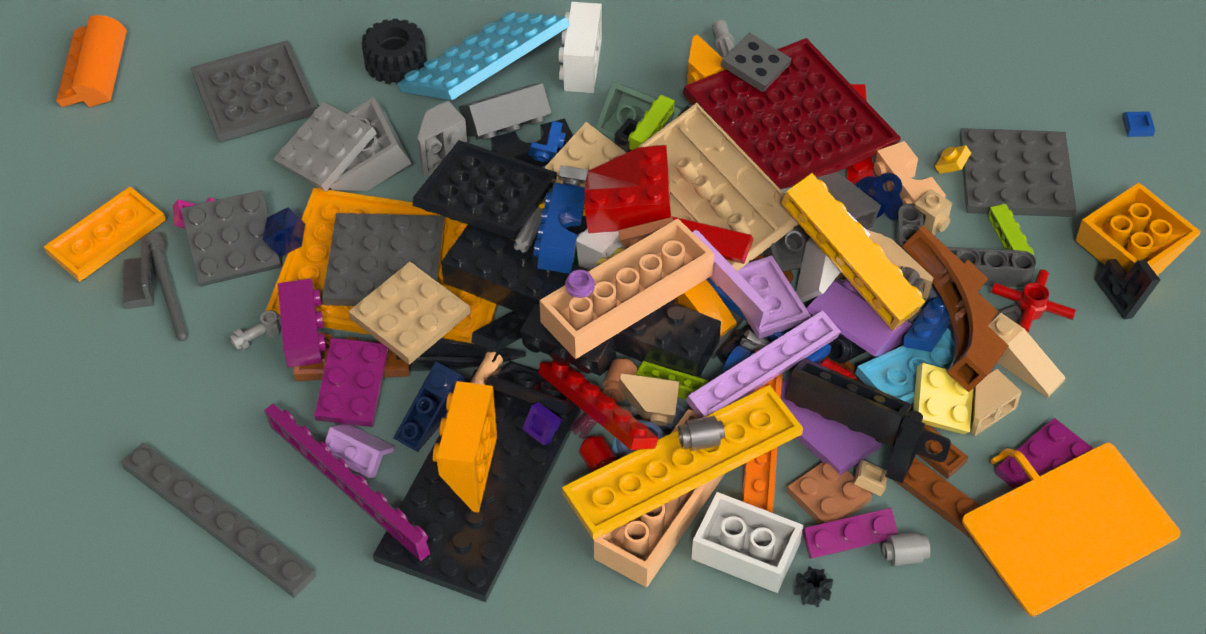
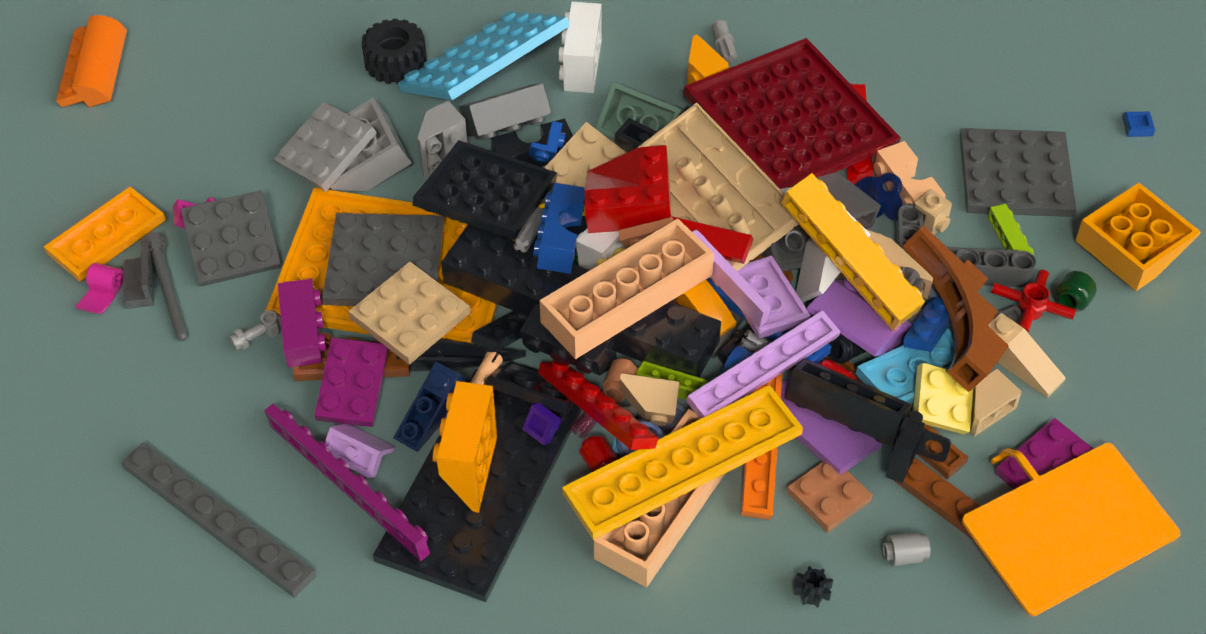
dark grey plate [191,40,317,142] -> none
clear blue brick [263,207,305,257] -> none
plate [558,165,588,186] -> none
medium lavender plate [565,270,595,298] -> none
lime piece [628,95,675,150] -> none
flat silver brick [678,416,725,451] -> none
white brick [692,492,803,593] -> none
dark grey tile [720,32,792,92] -> none
magenta plate [802,508,898,559] -> none
tan tile [854,460,887,496] -> none
yellow plate [935,145,971,174] -> none
black plate [1095,259,1160,319] -> none
none -> dark pink panel [75,263,123,314]
none -> dark green head [1055,271,1097,312]

